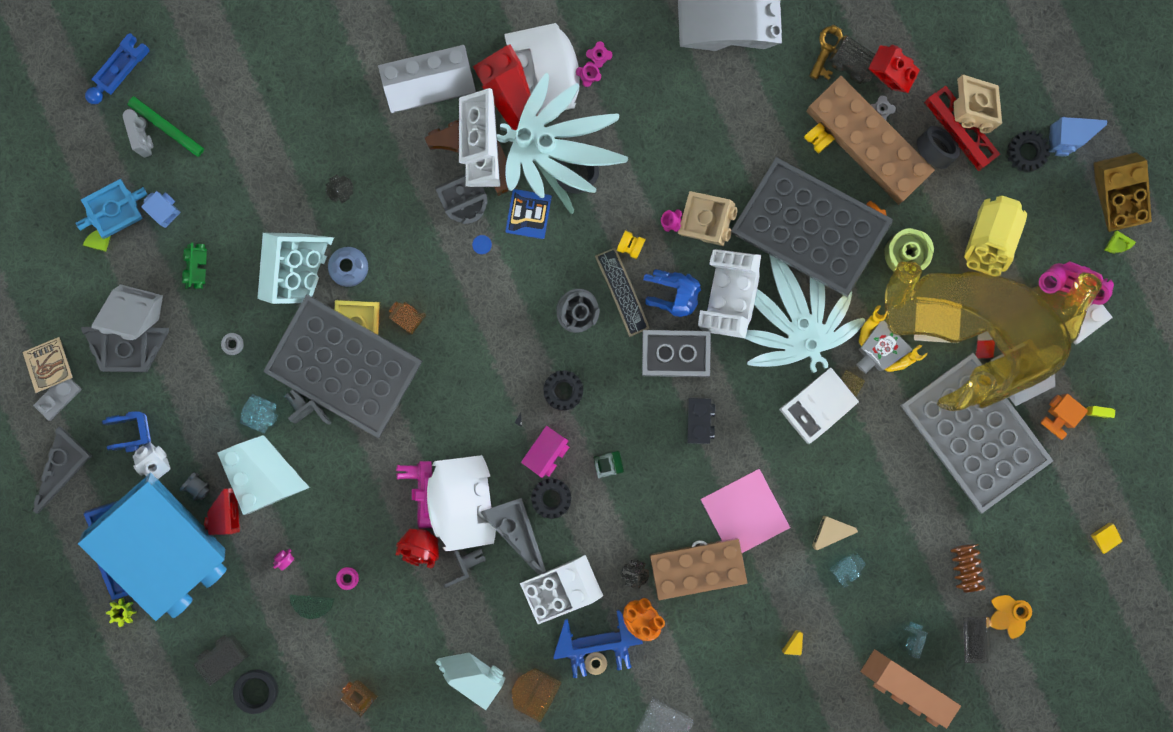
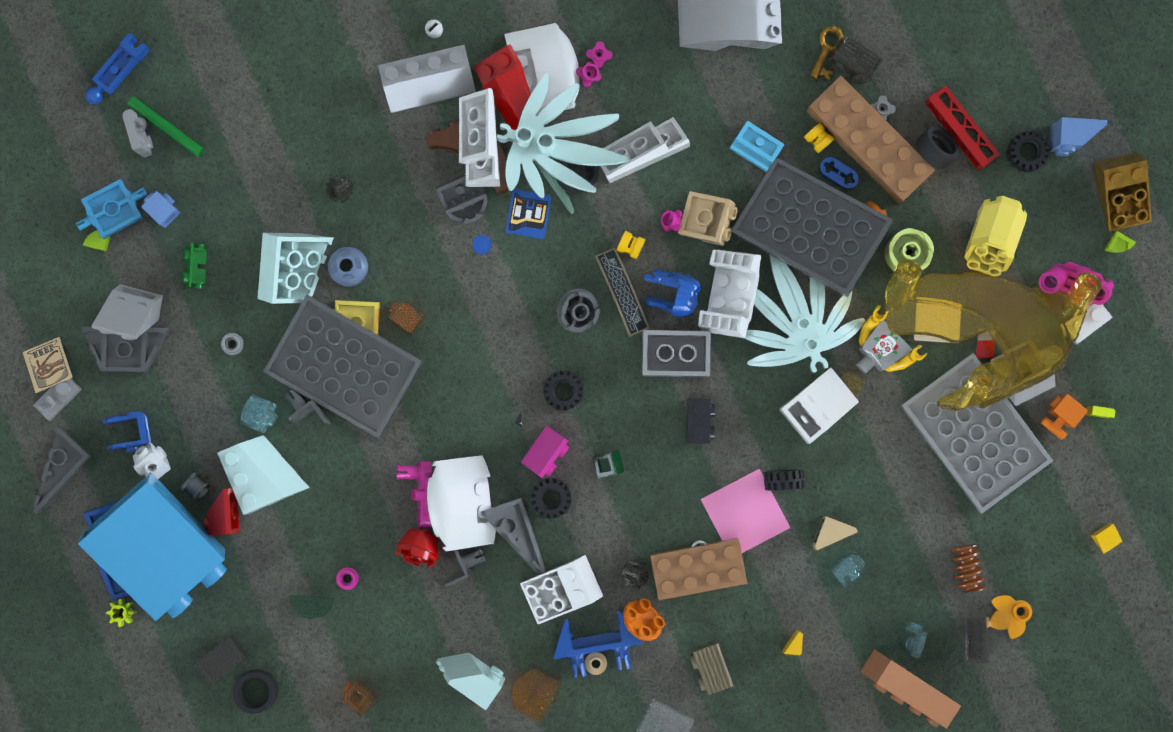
dark pink plate [273,549,294,571] -> none
red brick [868,45,920,93] -> none
tan plate [954,75,1002,133] -> none
none -> white hinge [425,20,443,38]
none -> white slope [600,117,690,183]
none -> dark tan brick [689,641,733,695]
none -> medium azure plate [730,121,784,172]
none -> black tyre [764,469,805,491]
none -> blue beam [819,157,859,190]

